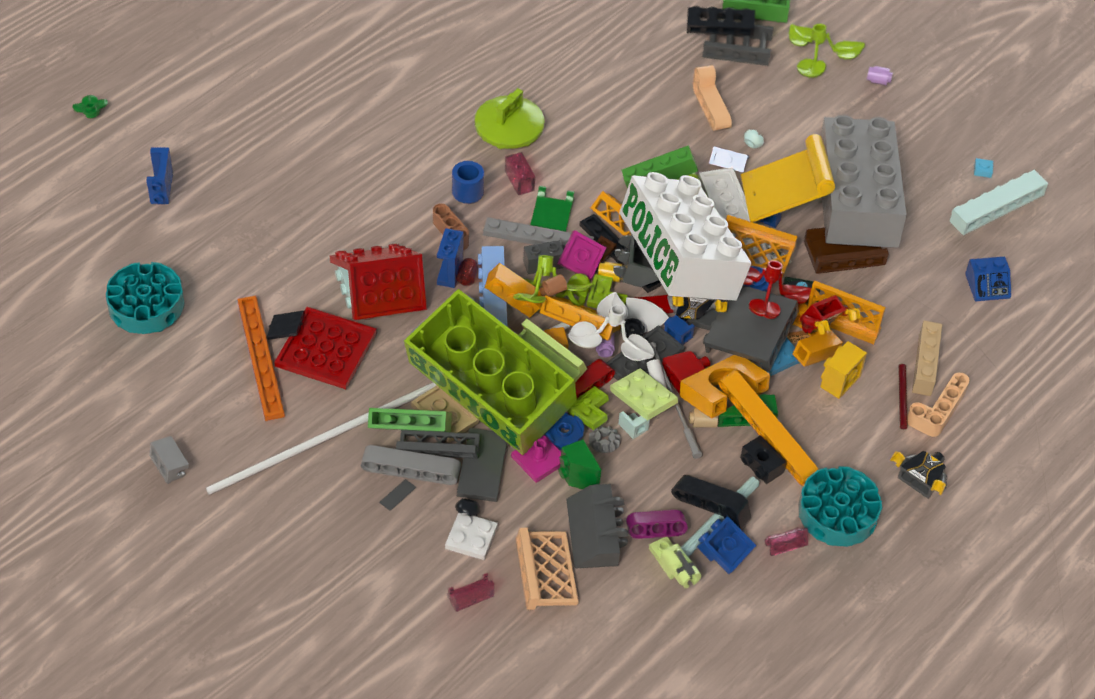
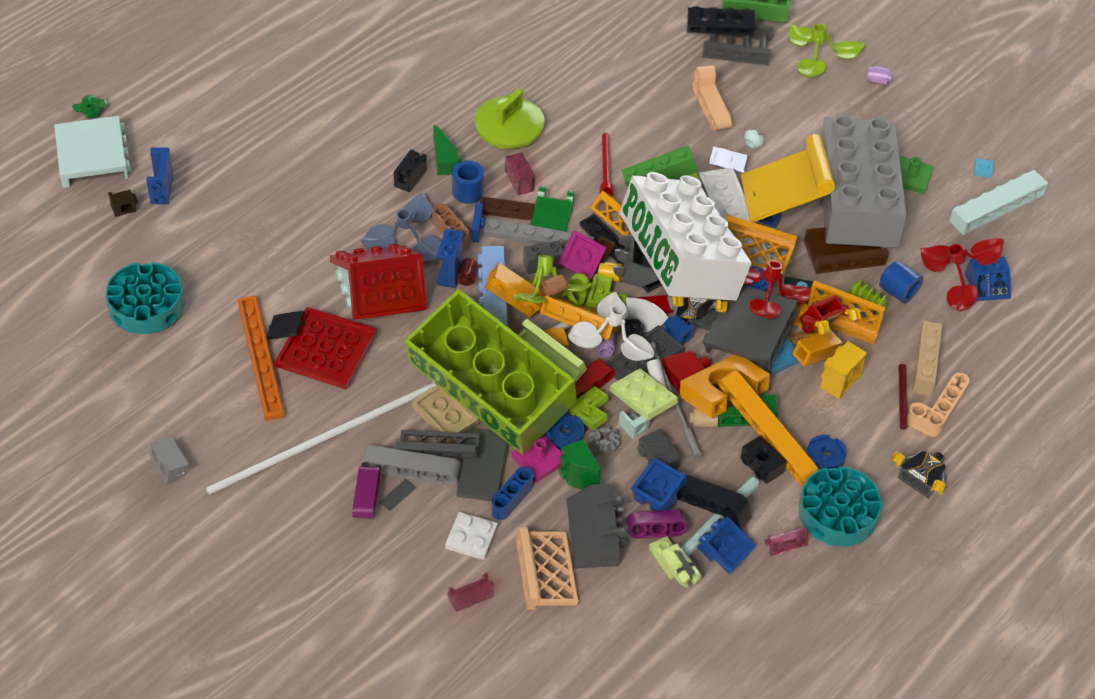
bright green brick [368,408,452,432] -> none
black plate [455,498,480,516] -> none
none -> light aqua panel [54,116,131,188]
none -> dark brown brick [108,189,138,217]
none -> magenta beam [352,466,380,519]
none -> sand blue plant [361,193,441,262]
none -> black brick [394,149,427,193]
none -> green slope [433,125,462,176]
none -> blue plate [471,203,485,243]
none -> reddish brown tile [480,196,535,221]
none -> blue beam [491,467,533,520]
none -> red piece [599,133,614,195]
none -> blue plate [631,457,687,511]
none -> dark grey brick [638,429,681,469]
none -> blue plate [806,435,847,469]
none -> lime piece [848,279,888,315]
none -> blue piece [879,260,923,304]
none -> bright green tile [899,156,934,194]
none -> red plant [921,238,1004,311]

